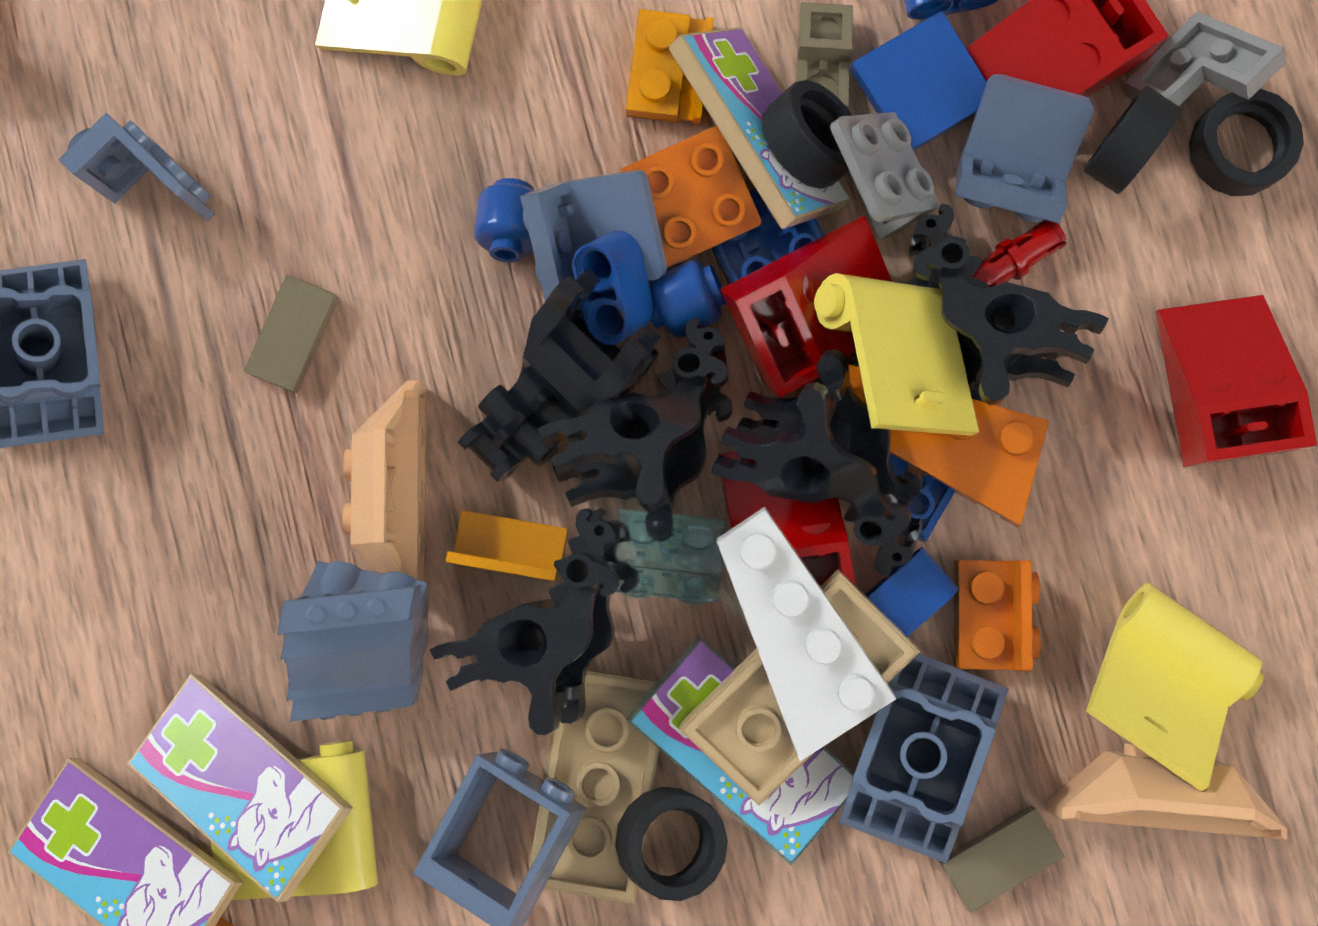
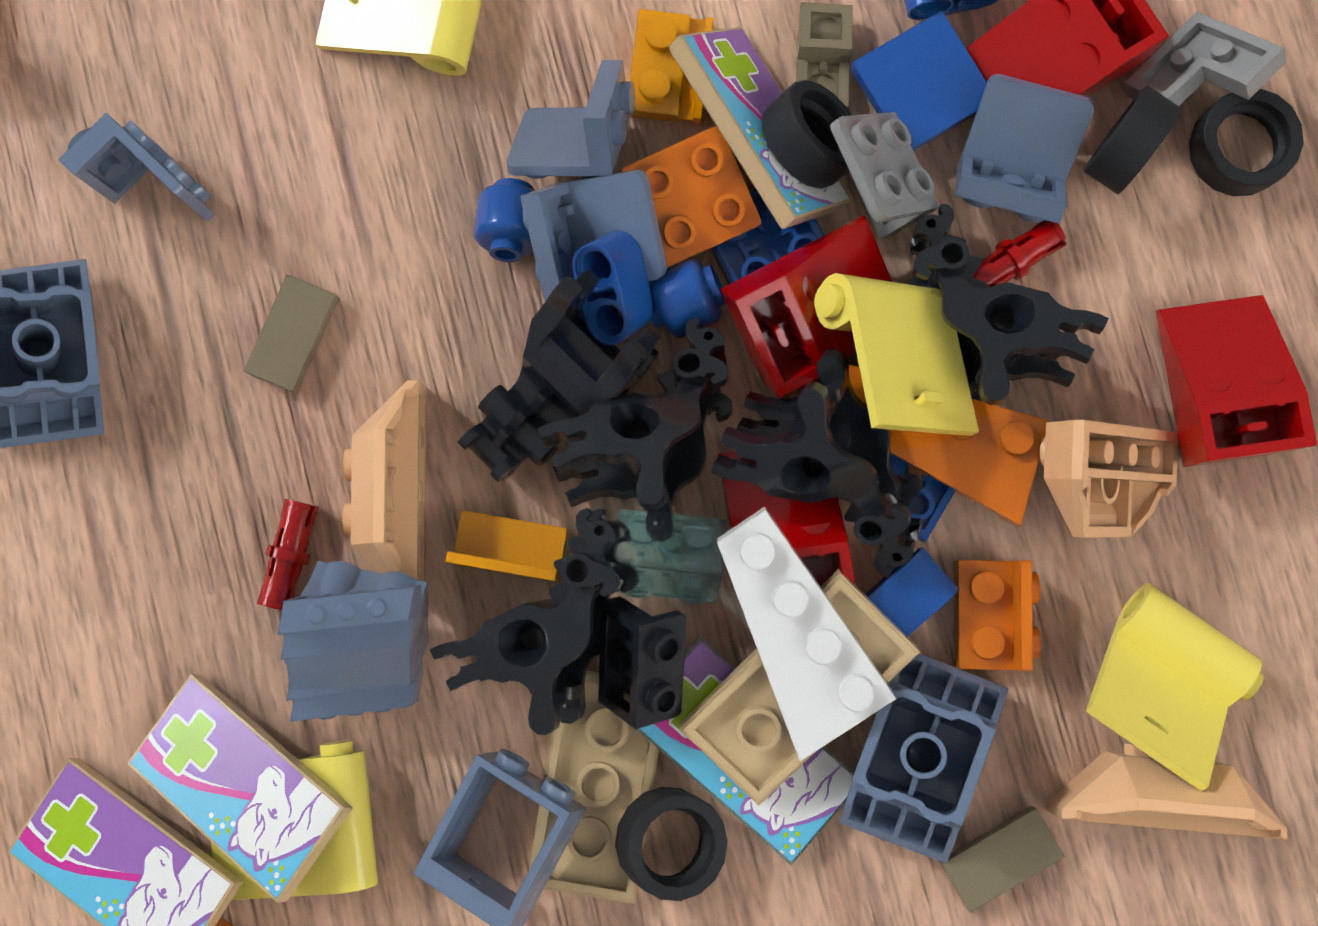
none -> red pin [257,498,319,610]
none -> sand blue bracket [506,60,635,179]
none -> black bracket [598,596,687,730]
none -> light nougat wedge [1040,420,1178,538]

